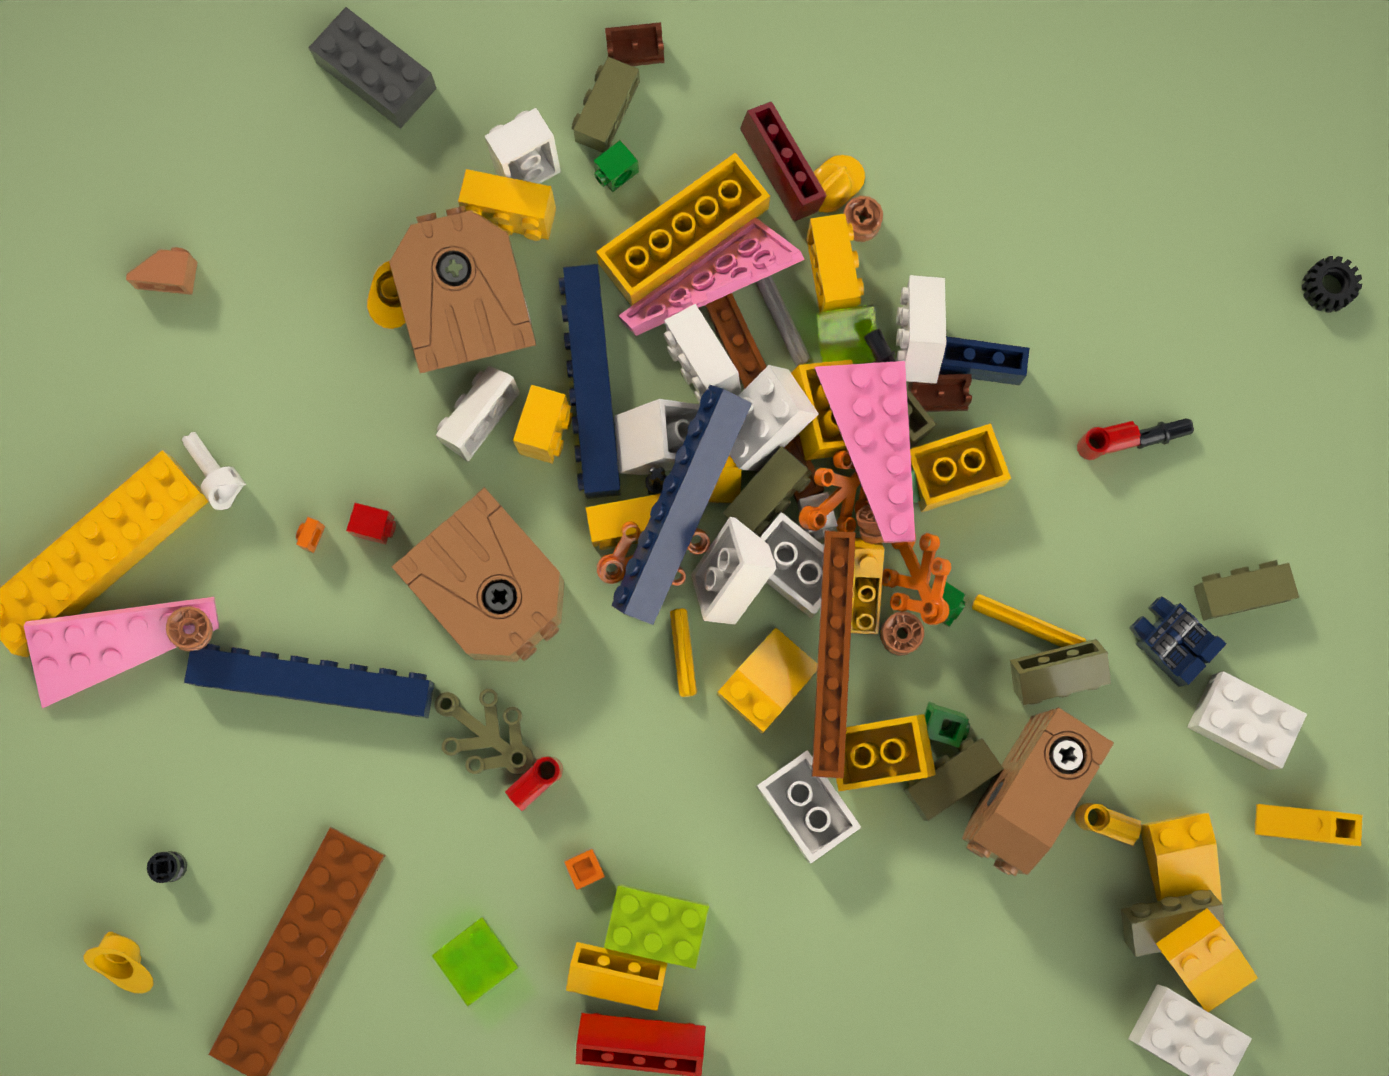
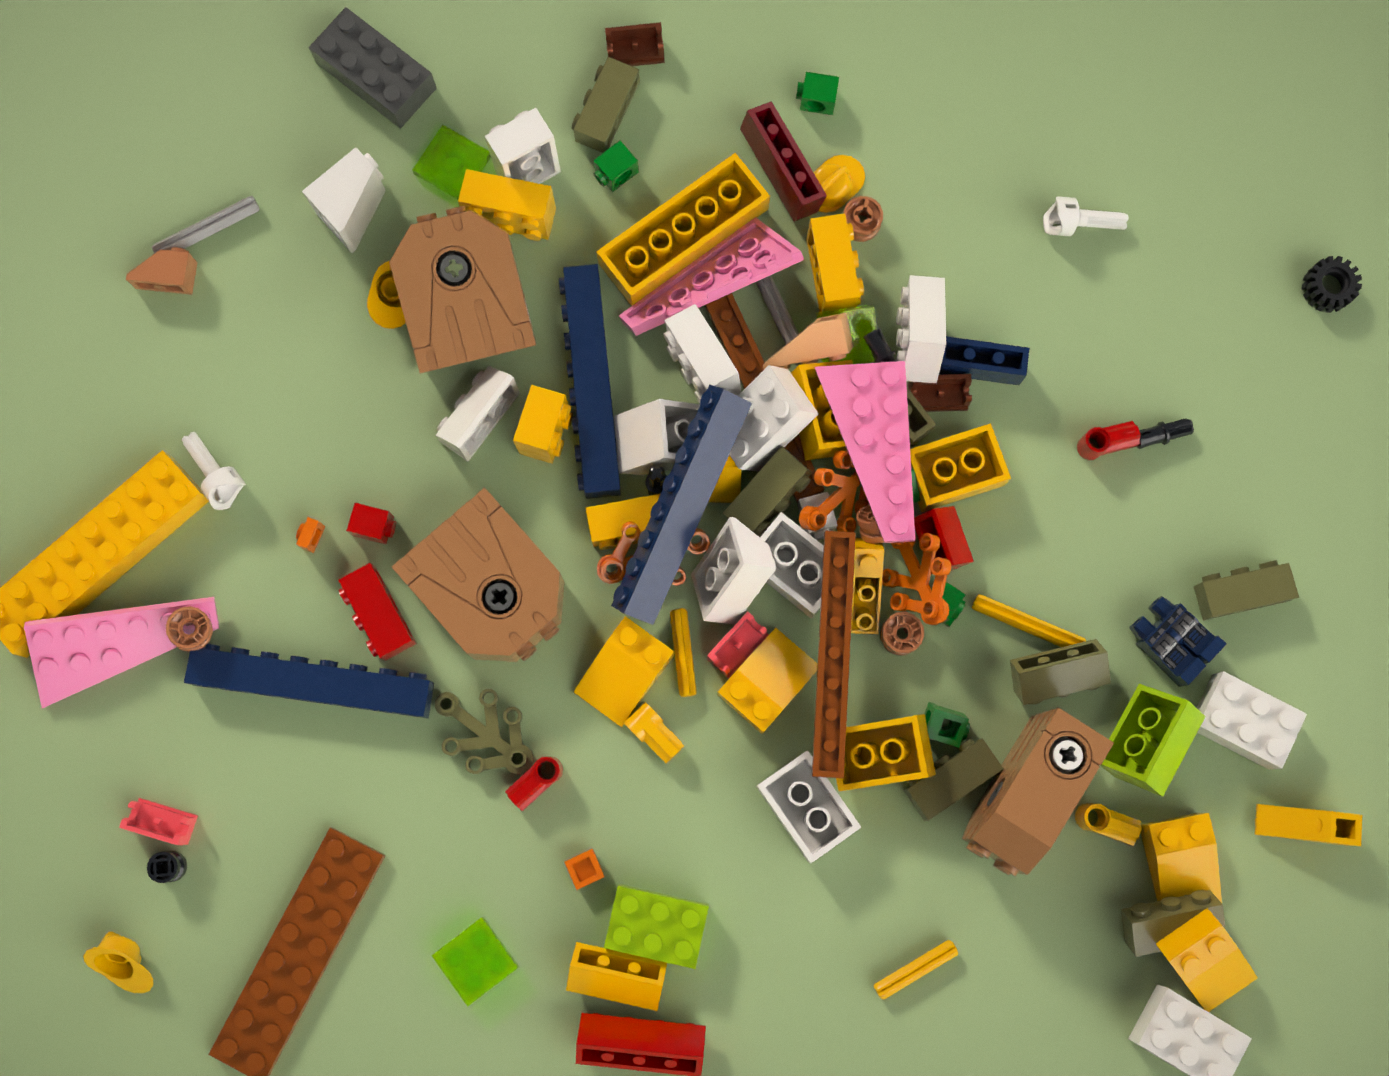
none -> coral hinge [119,798,198,845]
none -> light grey axle [152,196,260,254]
none -> white slope [302,148,386,253]
none -> red brick [338,563,417,661]
none -> clear neon green plate [412,125,491,200]
none -> yellow slope [574,616,674,728]
none -> yellow piece [624,702,684,764]
none -> coral hinge [707,611,769,679]
none -> light nougat slope [763,313,854,369]
none -> green brick [796,72,839,115]
none -> yellow axle [874,940,958,1000]
none -> red brick [914,506,974,575]
none -> white piece [1043,196,1129,236]
none -> lime brick [1100,684,1206,797]

